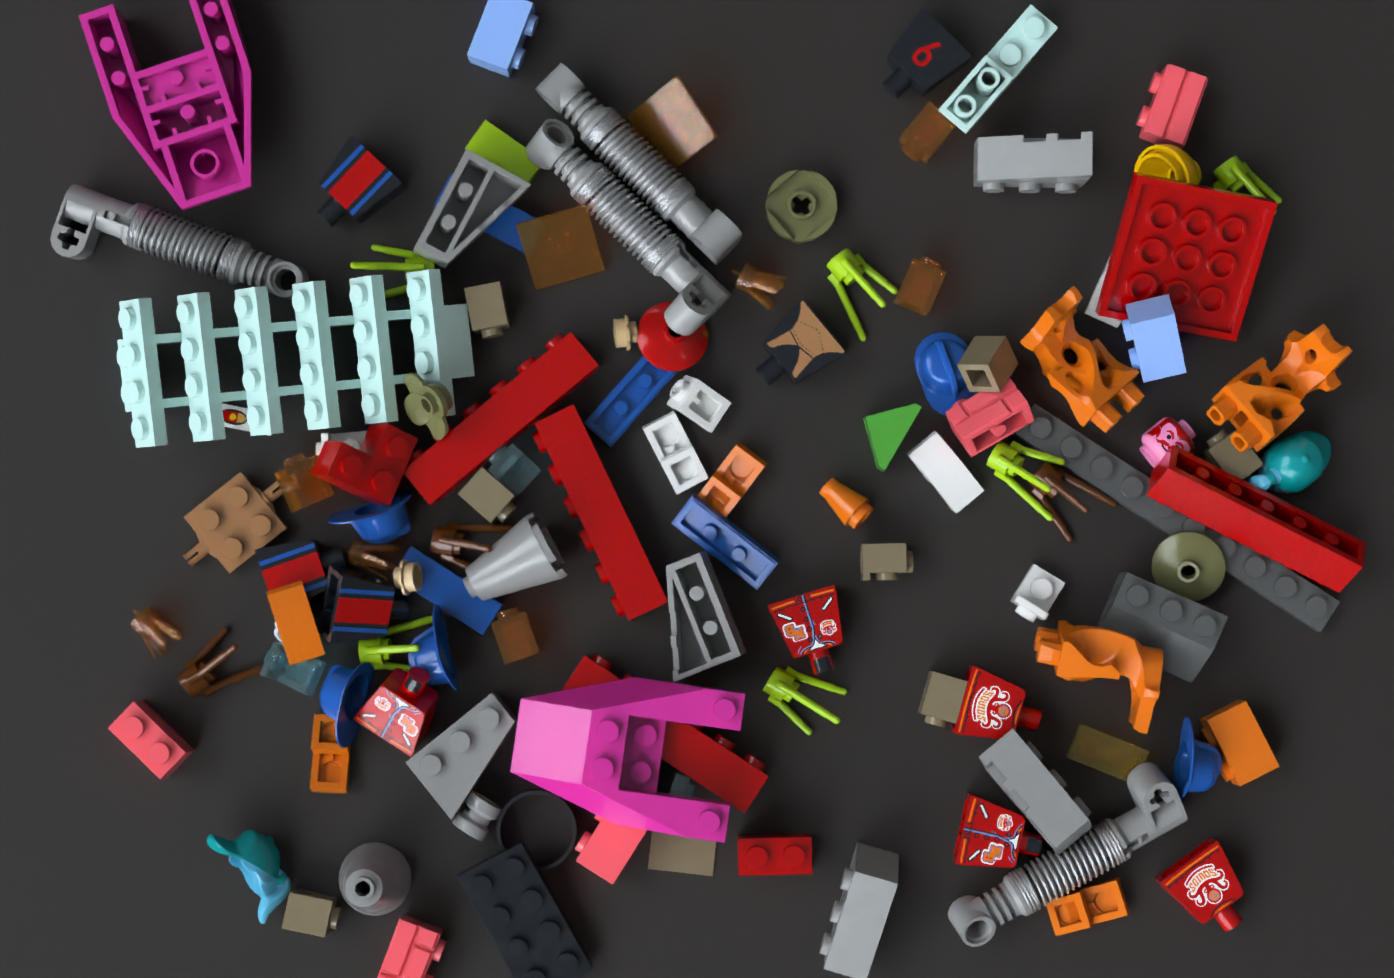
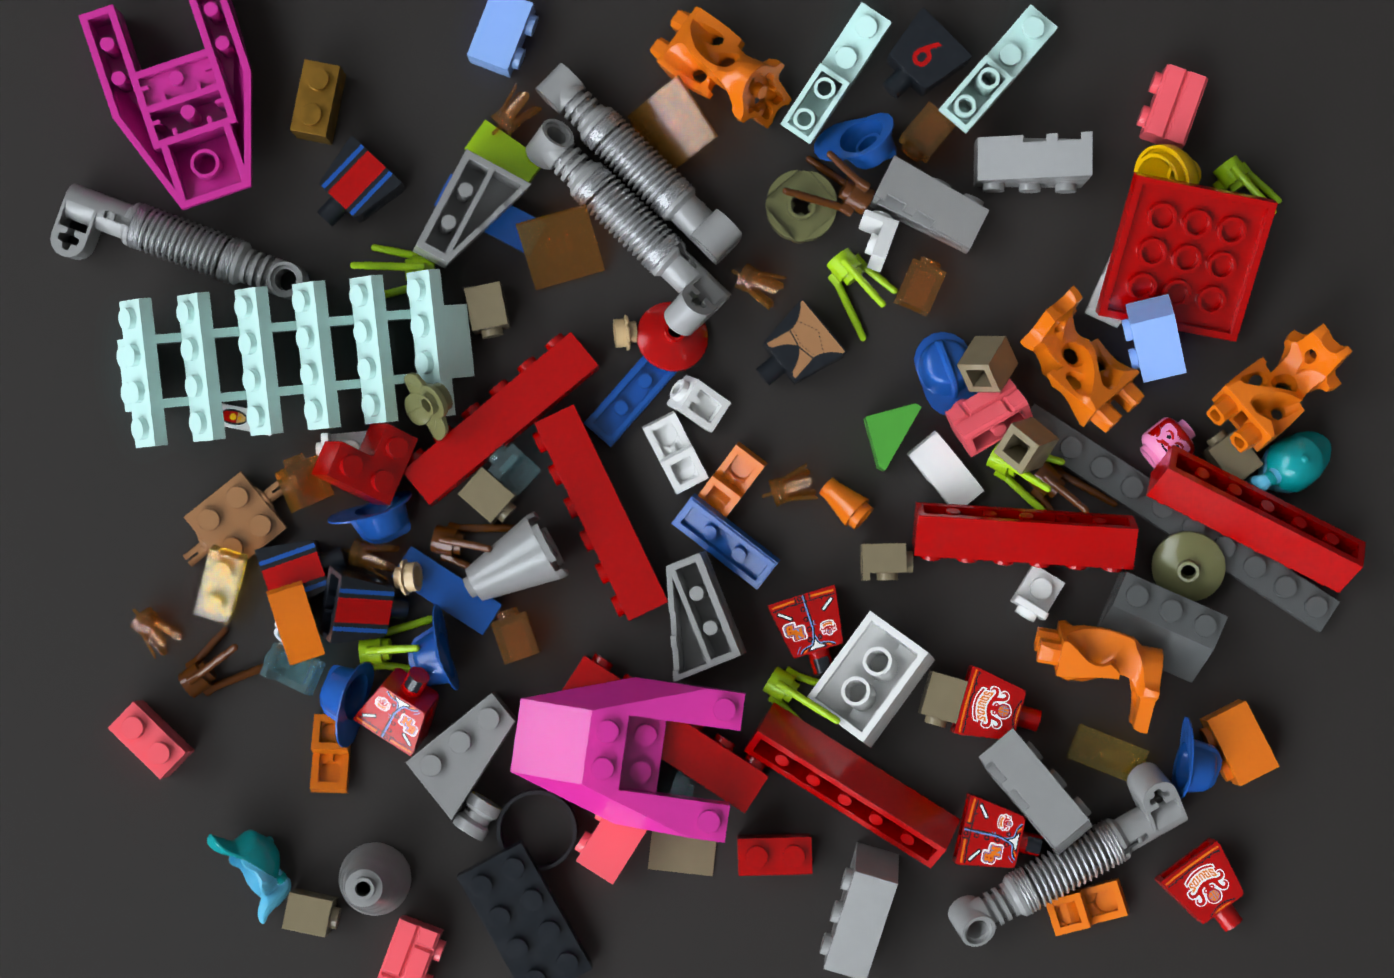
none -> clear yellow plate [193,544,248,625]
none -> pearl gold brick [290,59,346,145]
none -> clear orange piece [490,83,542,137]
none -> orange hips [650,6,792,129]
none -> red brick [744,703,961,869]
none -> clear orange piece [762,463,818,507]
none -> light aqua slope [780,2,892,144]
none -> reddish brown plant [782,151,875,217]
none -> white slope [807,611,935,748]
none -> blue piece [814,113,897,170]
none -> white bracket [859,210,899,272]
none -> light grey wedge [870,155,989,254]
none -> red brick [912,502,1139,573]
none -> dark tan brick [994,417,1059,474]

